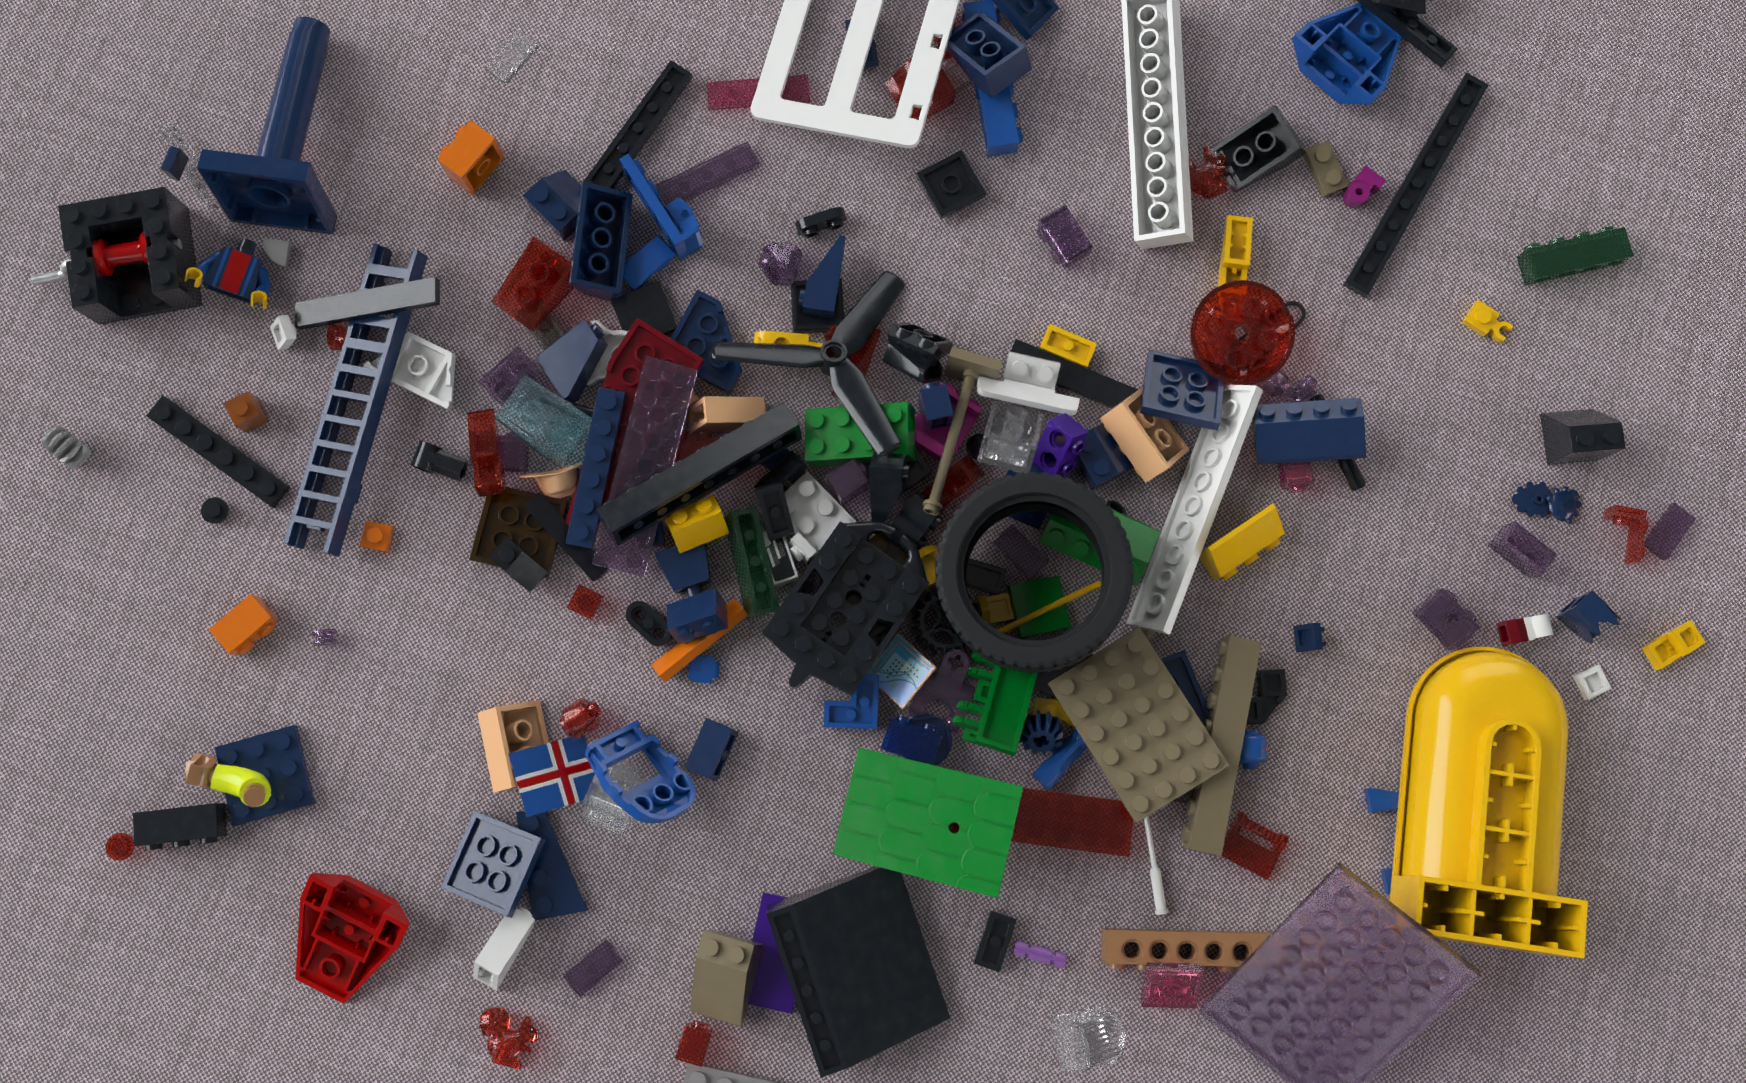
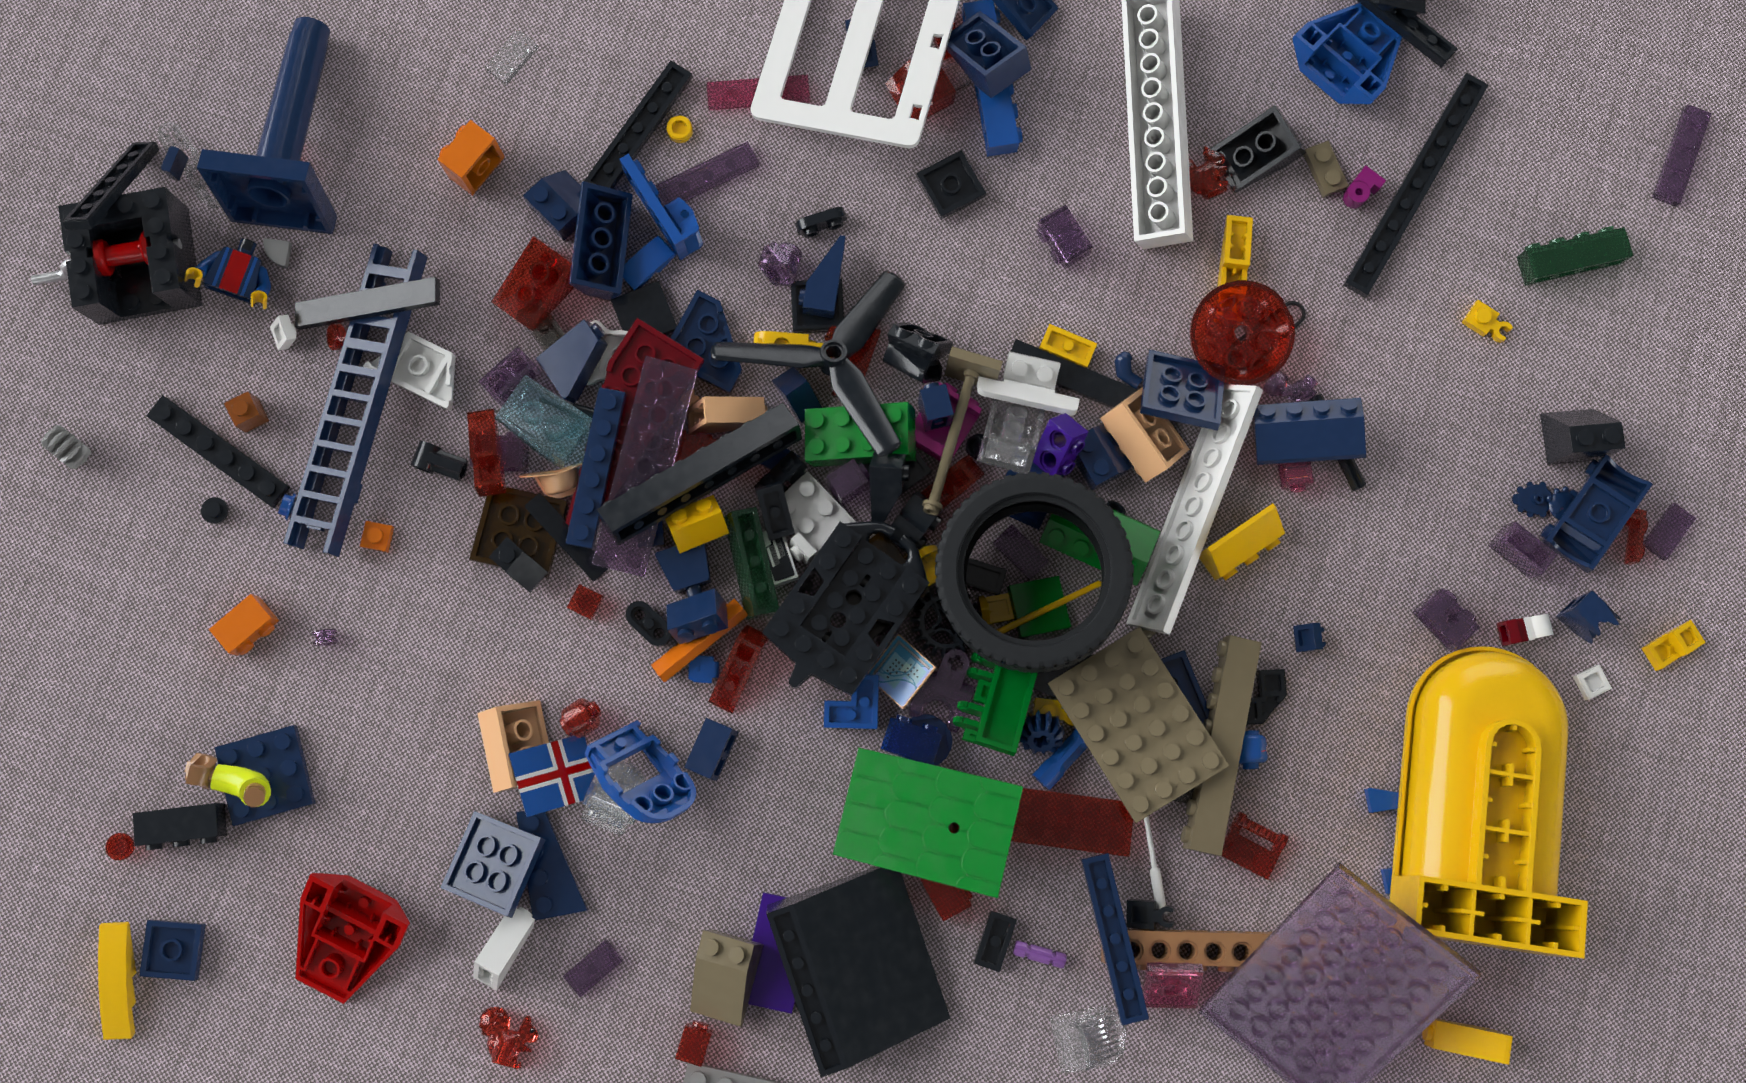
none -> black tile [63,142,159,230]
none -> yellow slope [98,922,136,1040]
none -> dark blue plate [139,919,206,981]
none -> blue plate [278,493,296,520]
none -> yellow tile [666,115,693,143]
none -> clear red slope [708,625,769,714]
none -> dark blue slope [772,367,822,423]
none -> clear red brick [919,877,973,922]
none -> dark blue plate [1080,853,1149,1026]
none -> dark blue arm [1114,351,1143,389]
none -> black plate [1126,899,1175,930]
none -> yellow slope [1422,1017,1513,1065]
none -> dark blue piece [1540,455,1653,573]
none -> clear purple plate [1652,104,1712,207]

